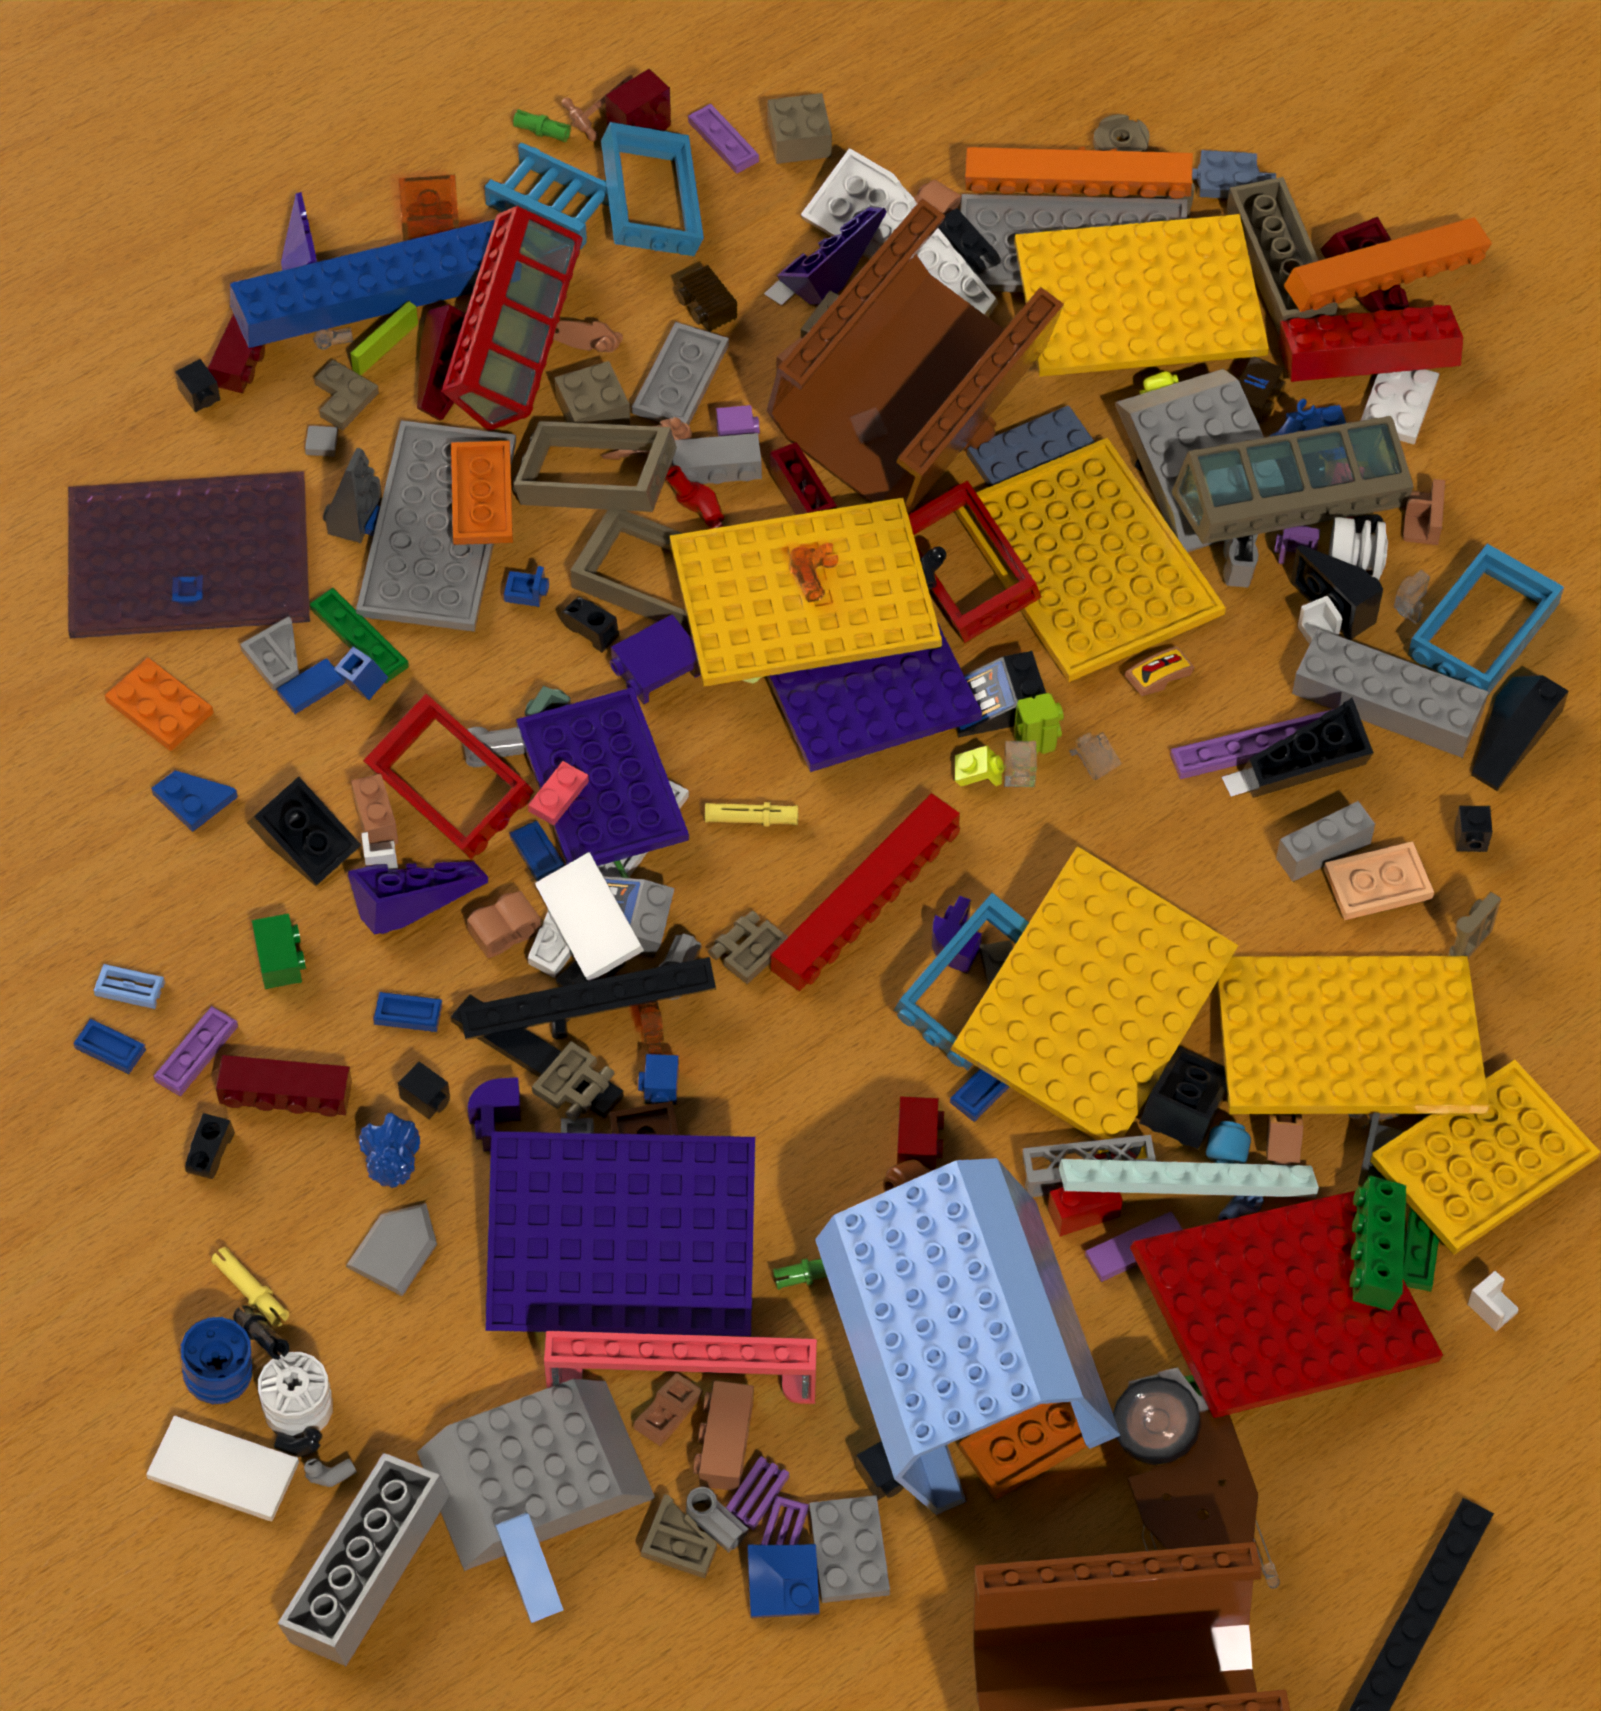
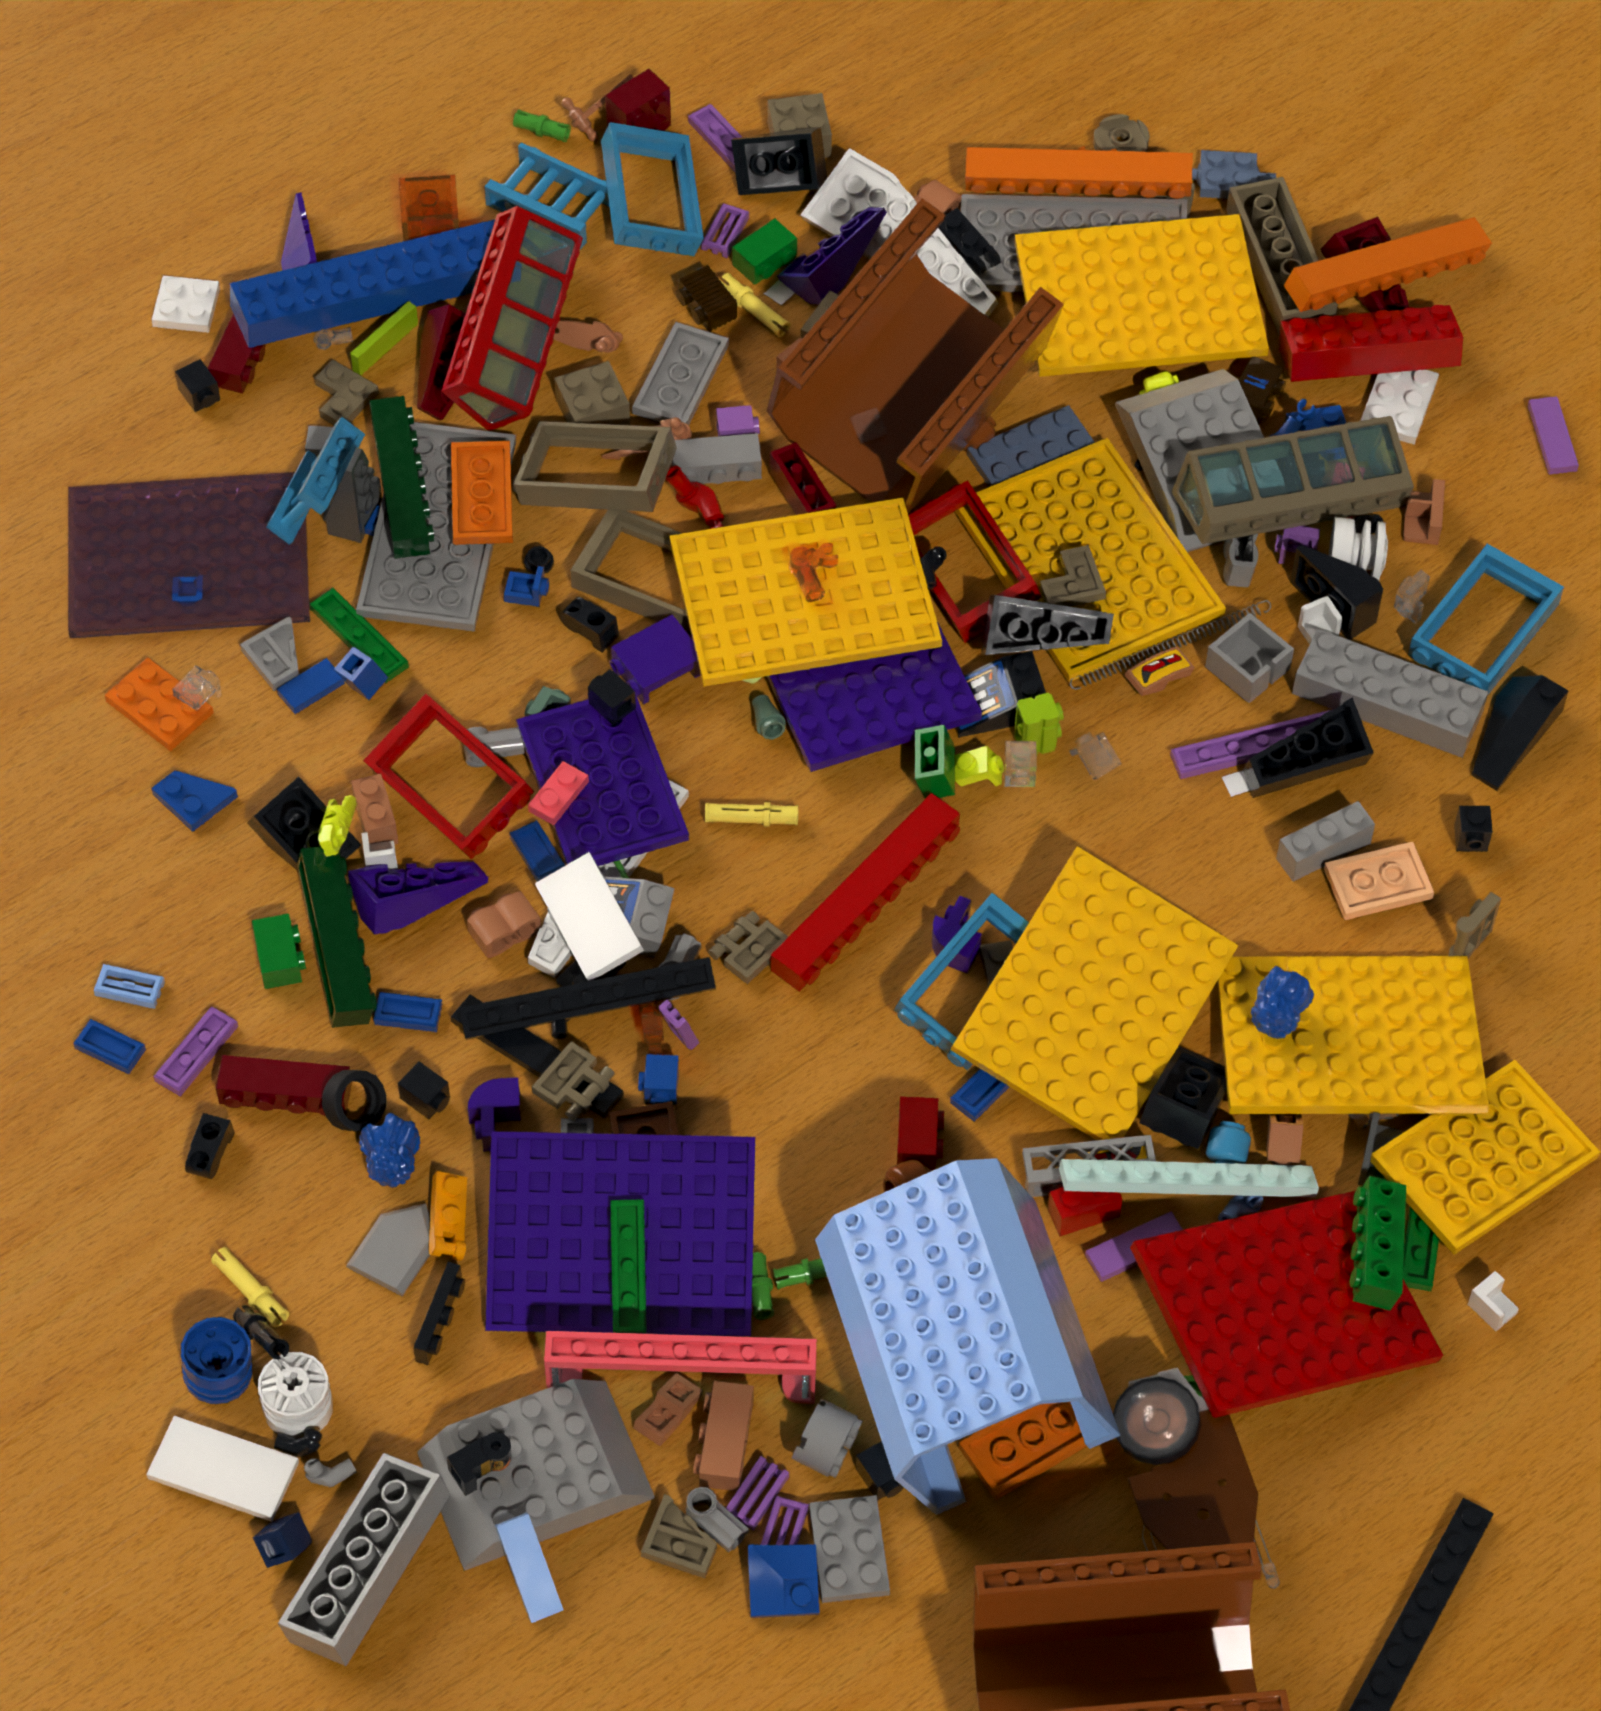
none -> white plate [151,276,220,333]
none -> clear bracket [172,665,222,711]
none -> dark blue panel [253,1512,312,1568]
none -> dark azure fence [266,417,365,545]
none -> dark green brick [297,847,377,1028]
none -> neon yellow hinge [318,795,357,857]
none -> black tyre [322,1070,386,1131]
none -> dark green brick [369,396,434,559]
none -> black plate [413,1262,465,1365]
none -> light orange plate [429,1171,467,1261]
none -> black leg [447,1432,512,1496]
none -> black plate [524,546,554,575]
none -> black brick [588,669,636,726]
none -> green tile [611,1199,647,1333]
none -> medium lavender tile [659,1000,699,1050]
none -> medium lavender tile [701,203,749,258]
none -> light yellow pin [719,273,790,337]
none -> black slope [731,127,827,195]
none -> green brick [732,218,798,285]
none -> sand green cone [752,695,786,740]
none -> bright green pin [752,1252,774,1320]
none -> light grey brick [792,1398,863,1478]
none -> green brick [915,725,955,799]
none -> black wedge [981,595,1114,655]
none -> dark tan plate [1039,545,1106,607]
none -> light grey piece [1070,600,1271,690]
none -> light grey piece [1205,613,1294,703]
none -> blue hair [1251,966,1314,1039]
none -> medium lavender tile [1528,396,1579,475]

